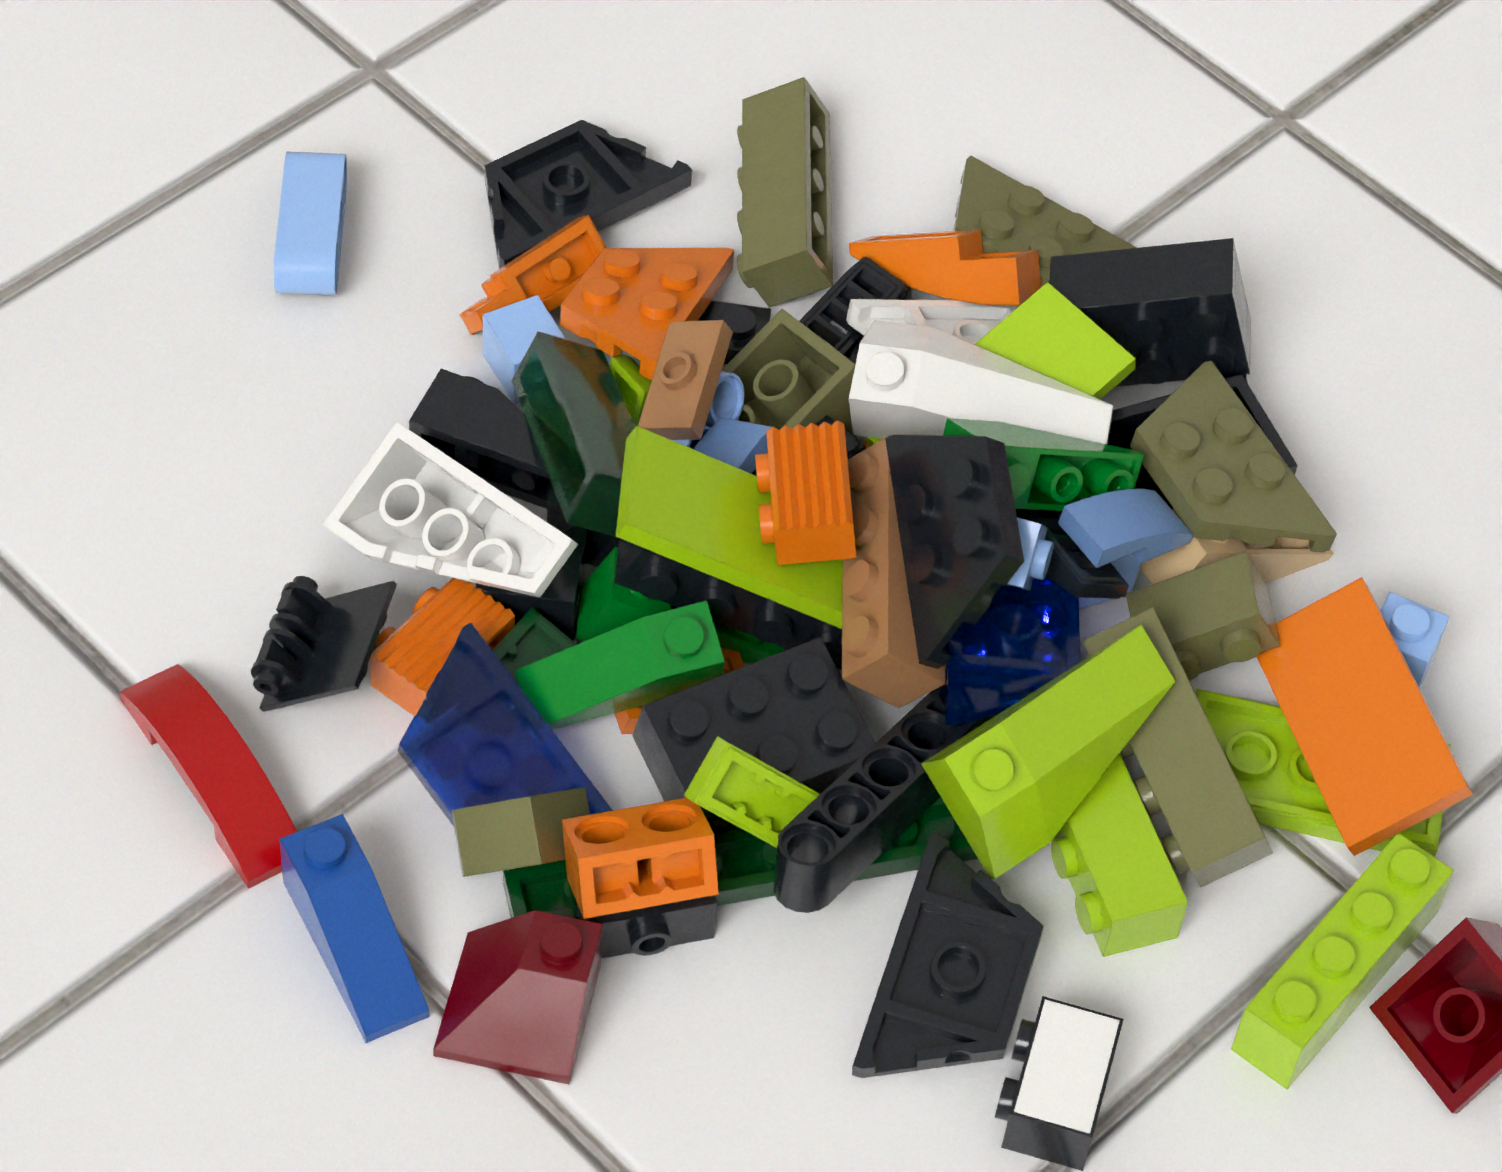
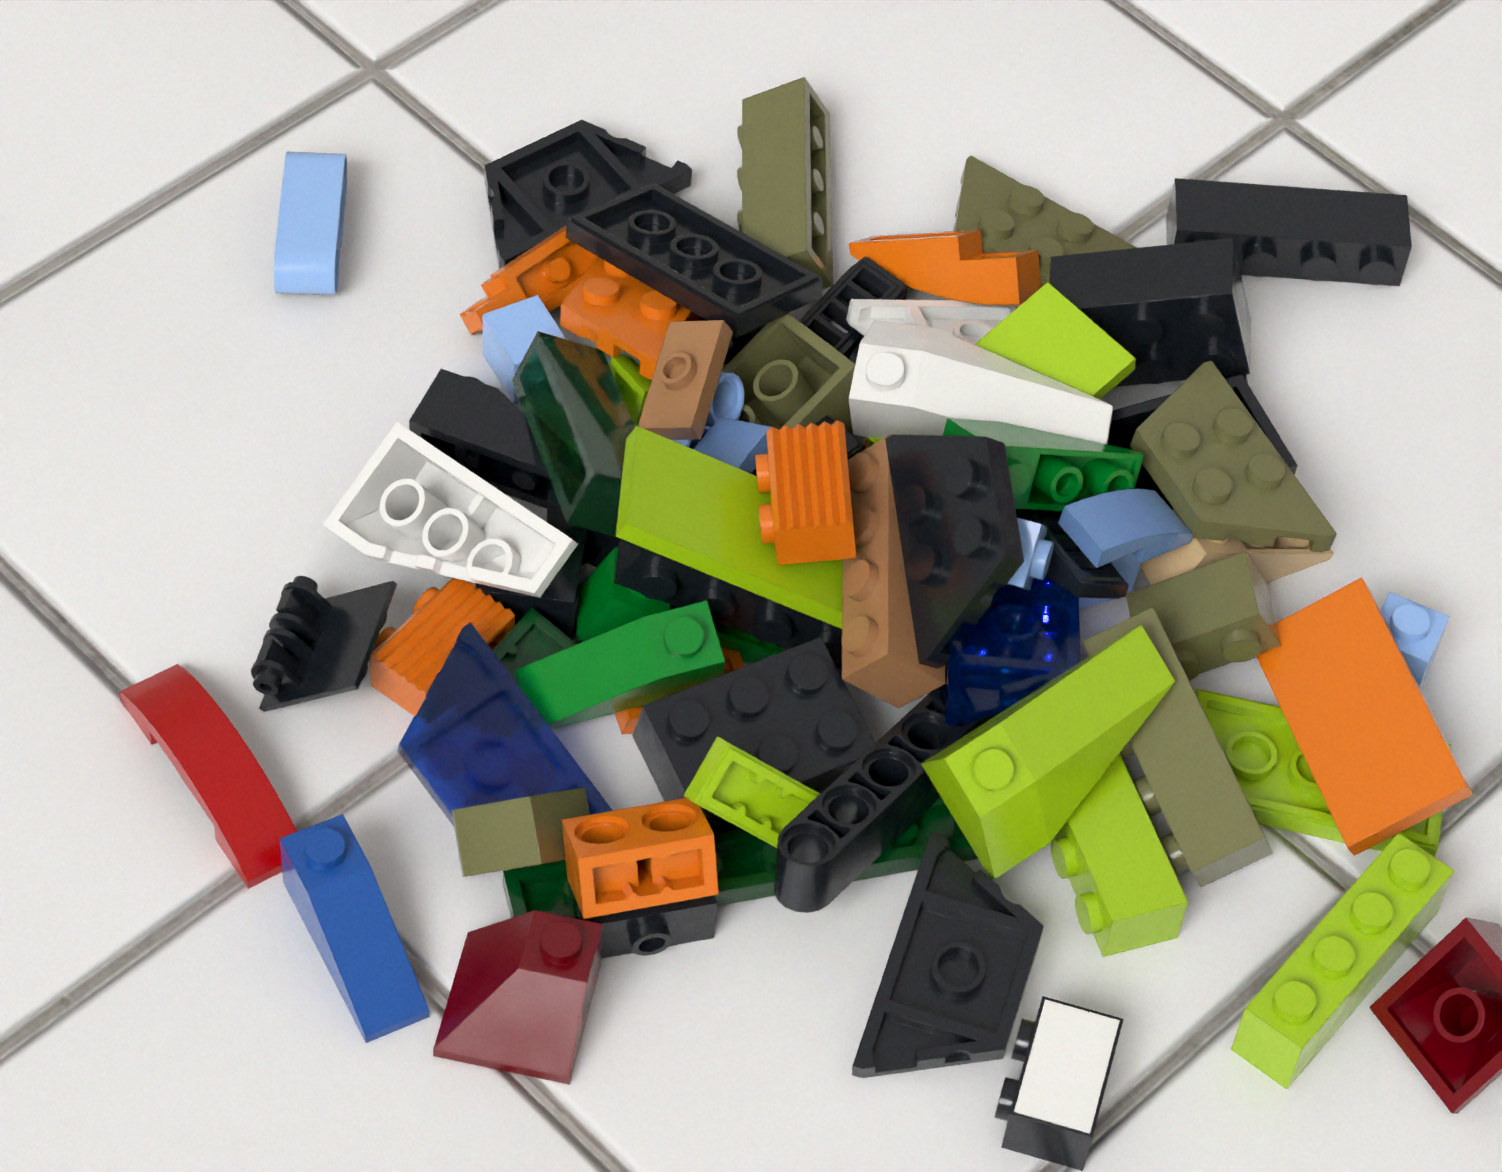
none -> black tile [566,183,824,338]
none -> black brick [1166,178,1412,286]

